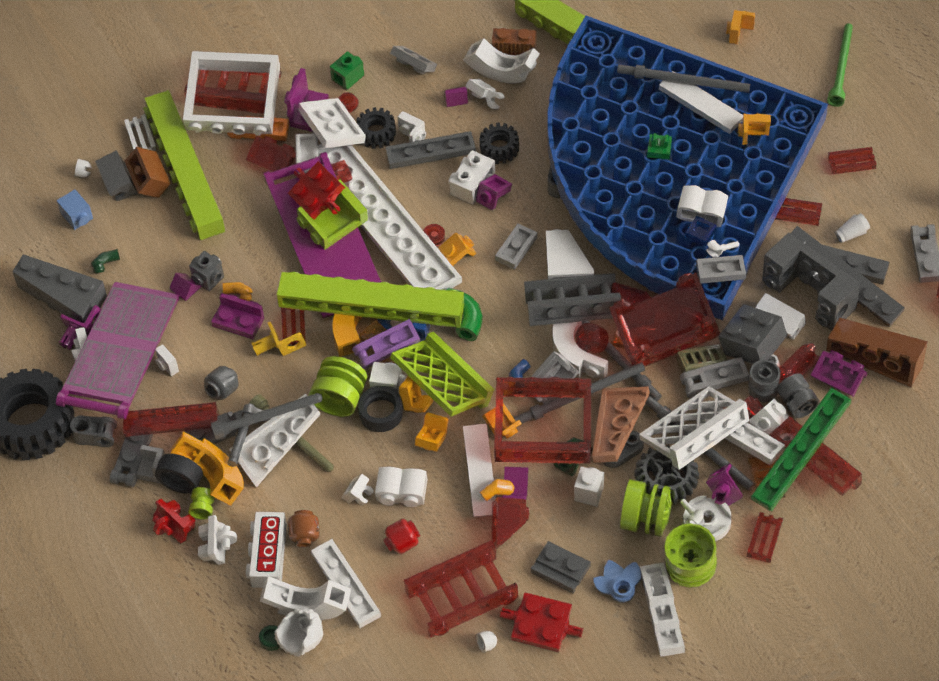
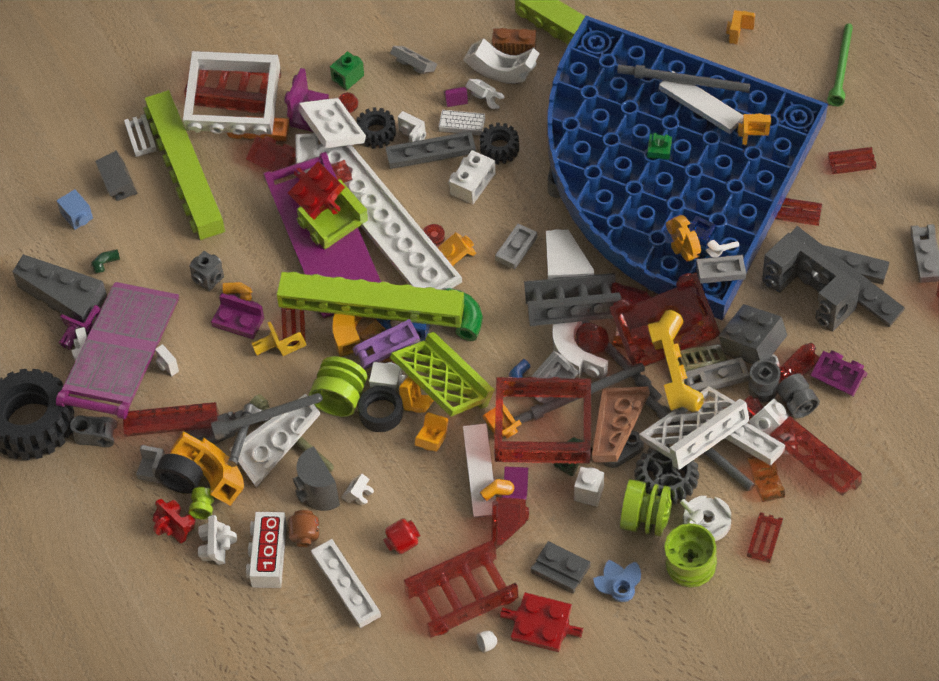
white hinge [75,159,92,177] -> none
dark grey plate [110,425,153,487] -> none
dark orange brick [124,147,171,198] -> none
magenta slope [169,273,201,301] -> none
dark grey head [204,366,239,400] -> none
dark green tile [259,625,280,651] -> none
white arch [260,576,351,620] -> none
white hair [274,608,323,657] -> none
white brick [375,467,428,507] -> none
magenta bracket [475,174,512,210] -> none
white slope [640,563,685,657] -> none
white brick [676,185,728,227] -> none
magenta bracket [706,463,743,506] -> none
green tile [751,388,851,512] -> none
white hinge [755,293,806,340] -> none
dark orange wedge [826,318,928,387] -> none
white cone [835,213,870,243] -> none
none -> dark grey brick [293,446,340,511]
none -> white tile [439,110,485,135]
none -> yellow plate [648,310,704,413]
none -> light orange plate [666,215,701,262]

